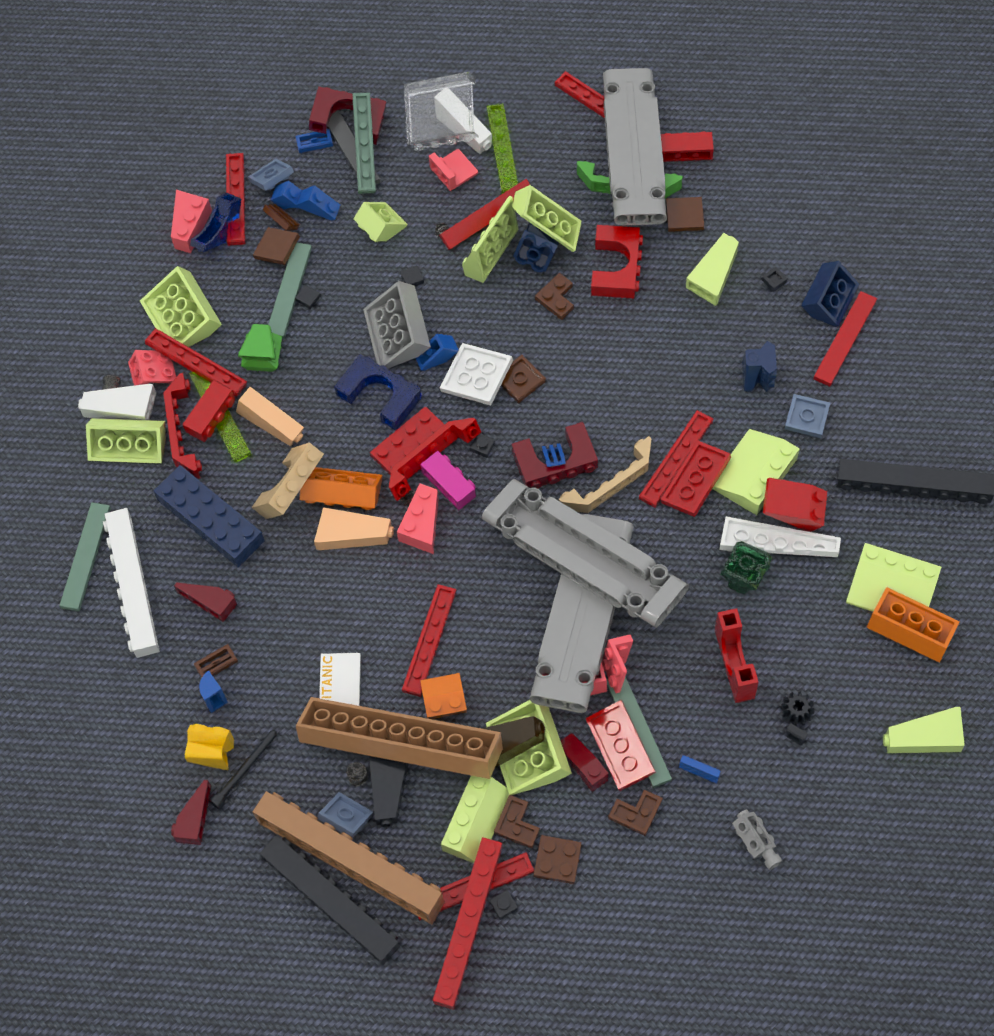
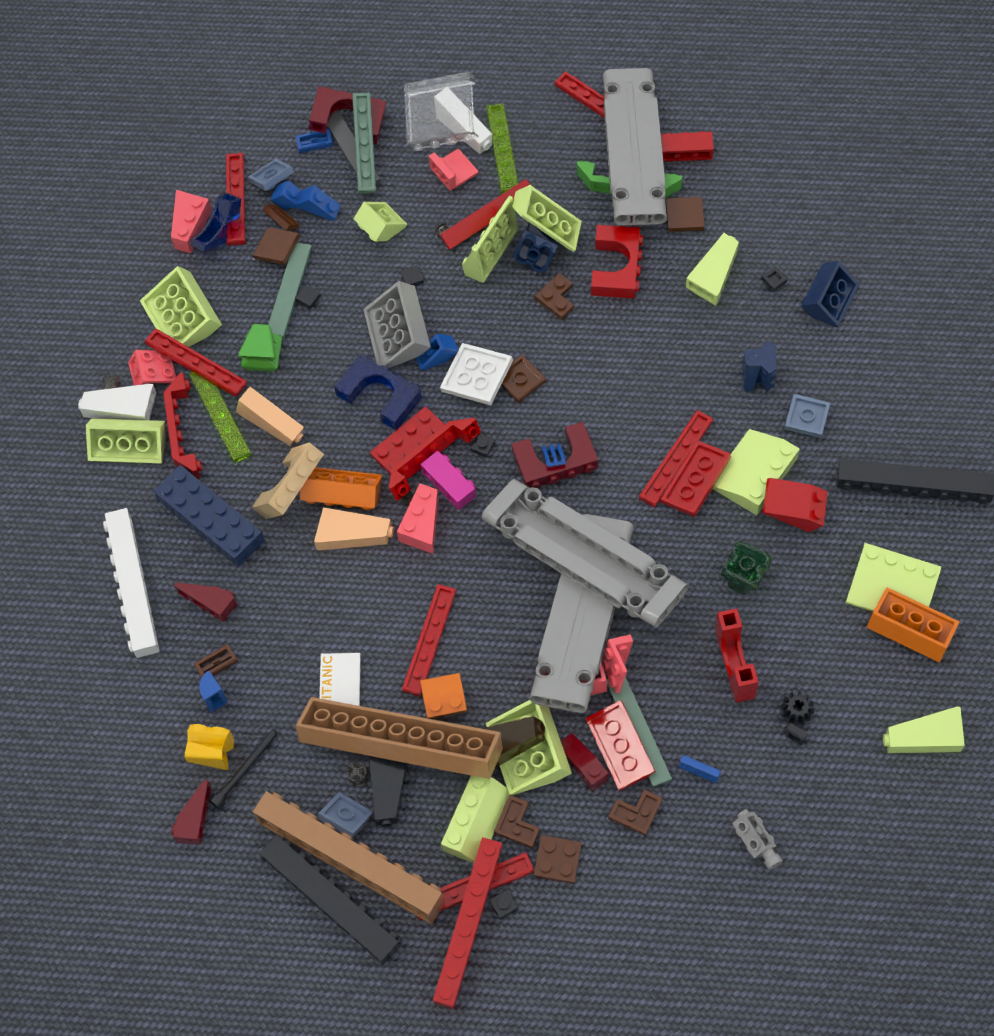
sand green tile [59,502,111,611] -> none
red brick [182,381,235,442] -> none
tan slope [559,436,651,513] -> none
white wing [719,517,841,557] -> none
red tile [813,291,877,387] -> none

